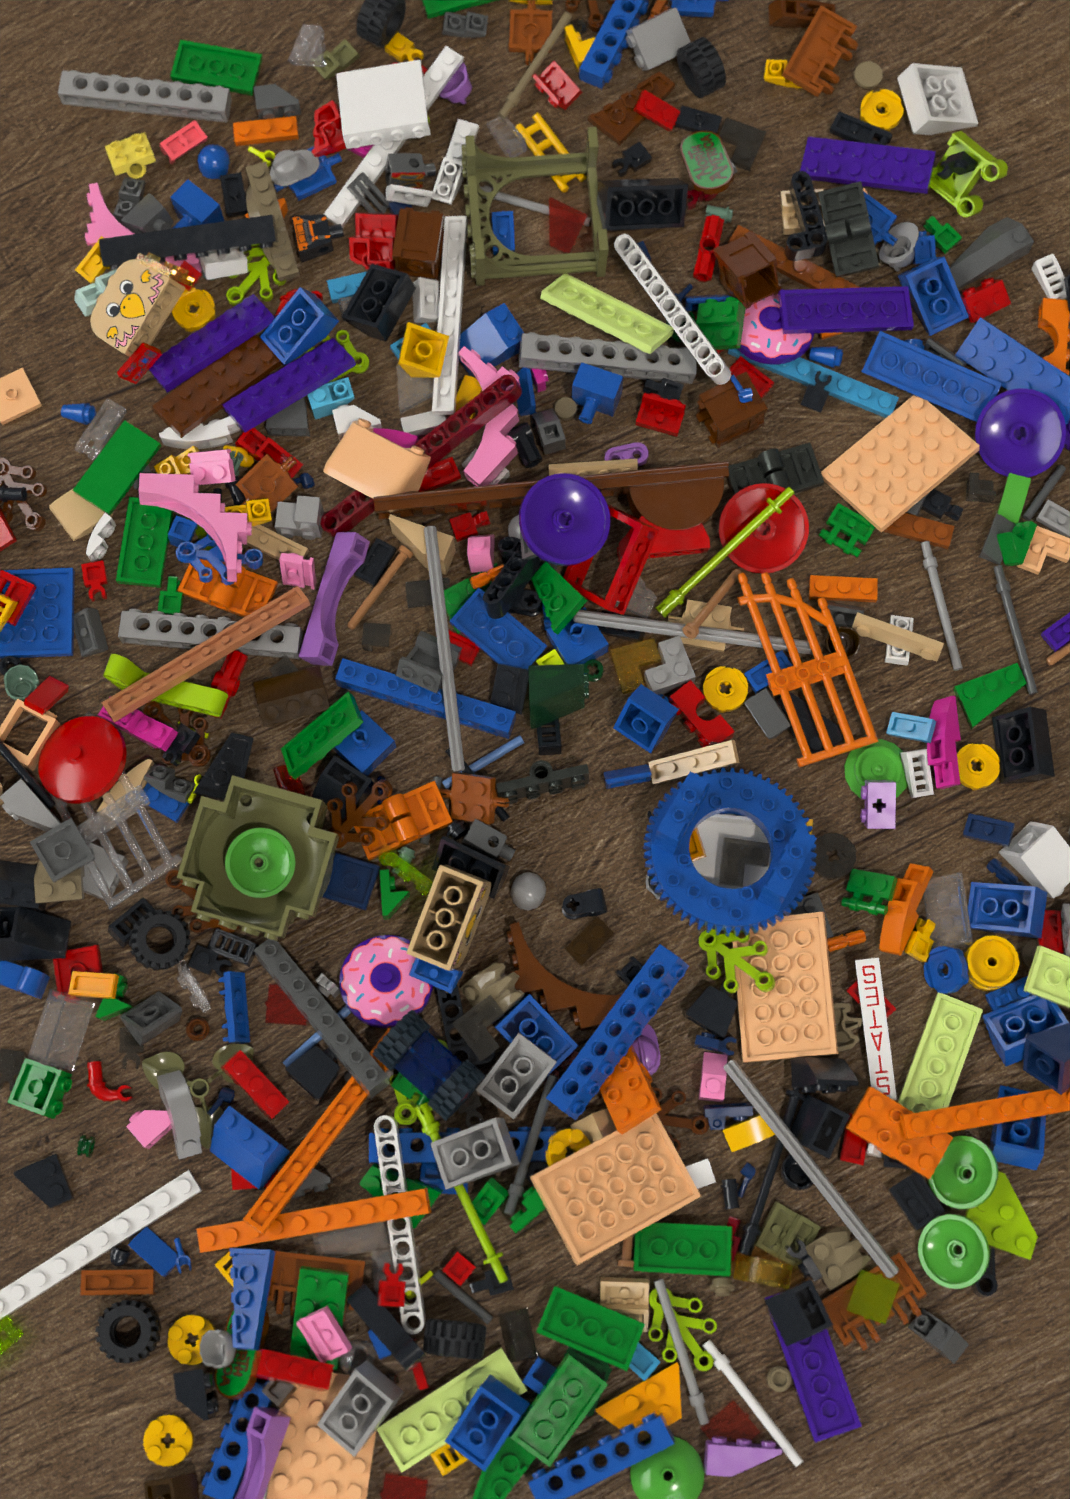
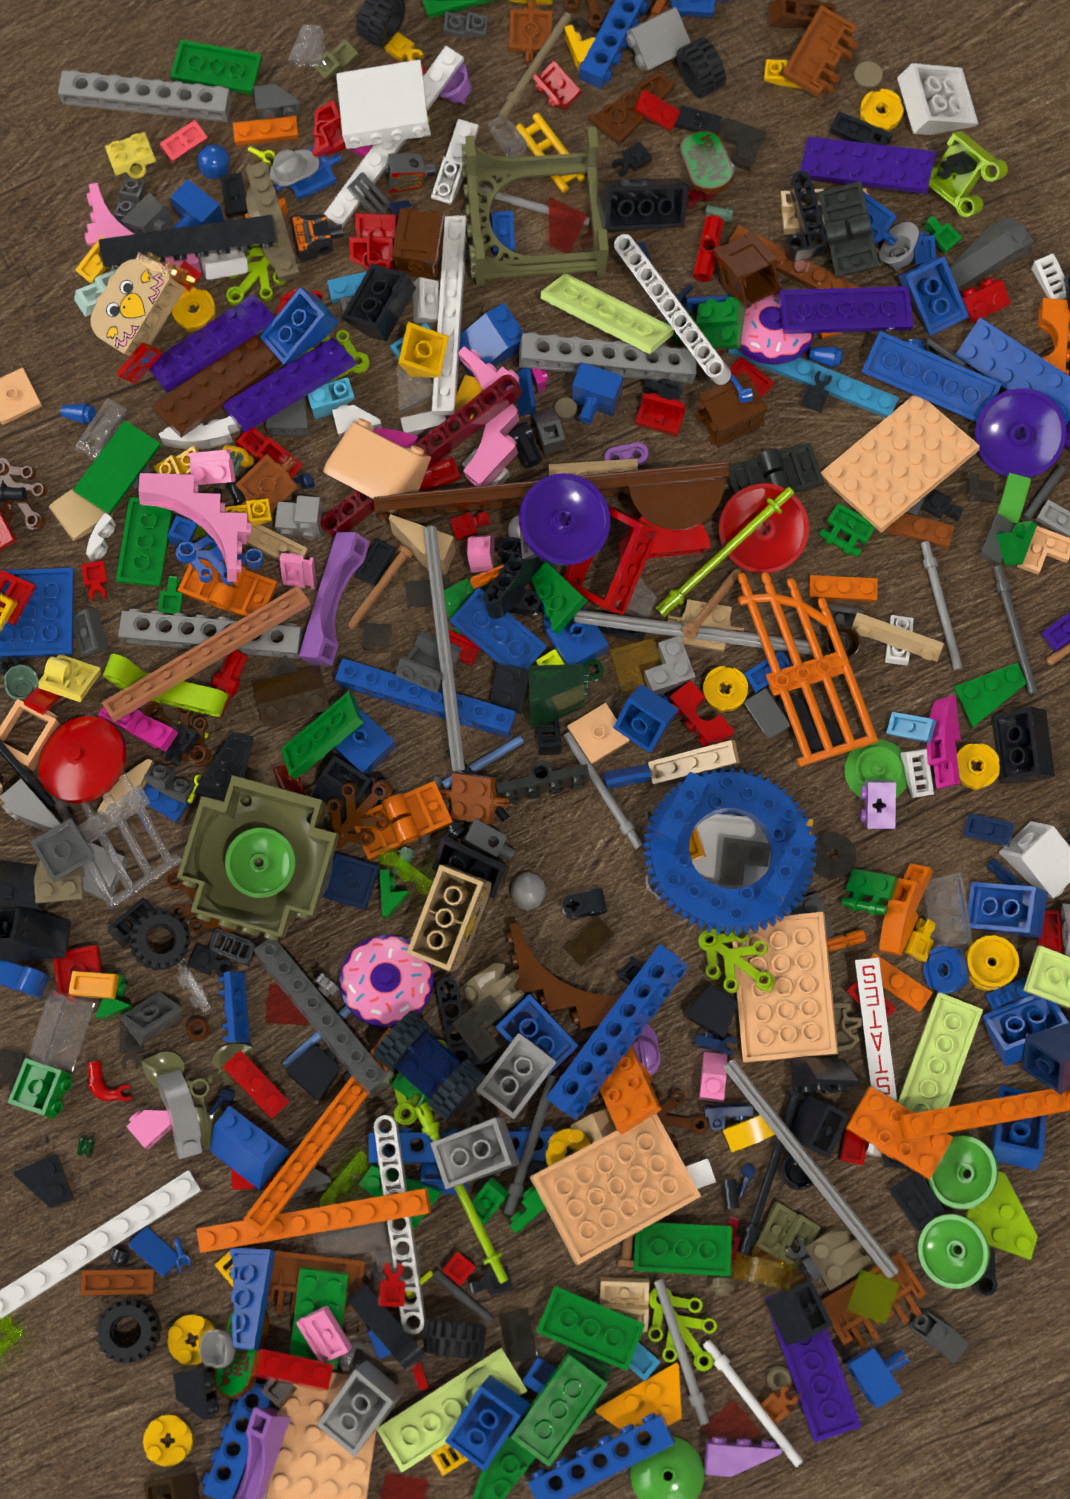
white slope [386,184,433,207] -> none
blue slope [409,958,463,993] -> none
none -> light yellow plate [39,655,101,702]
none -> clear neon green plate [319,1150,369,1207]
none -> light grey bar [563,732,643,850]
none -> light nougat plate [567,703,630,765]
none -> dark orange plate [760,1383,801,1425]
none -> blue brick [844,1347,910,1408]
none -> orange plate [869,953,933,1013]

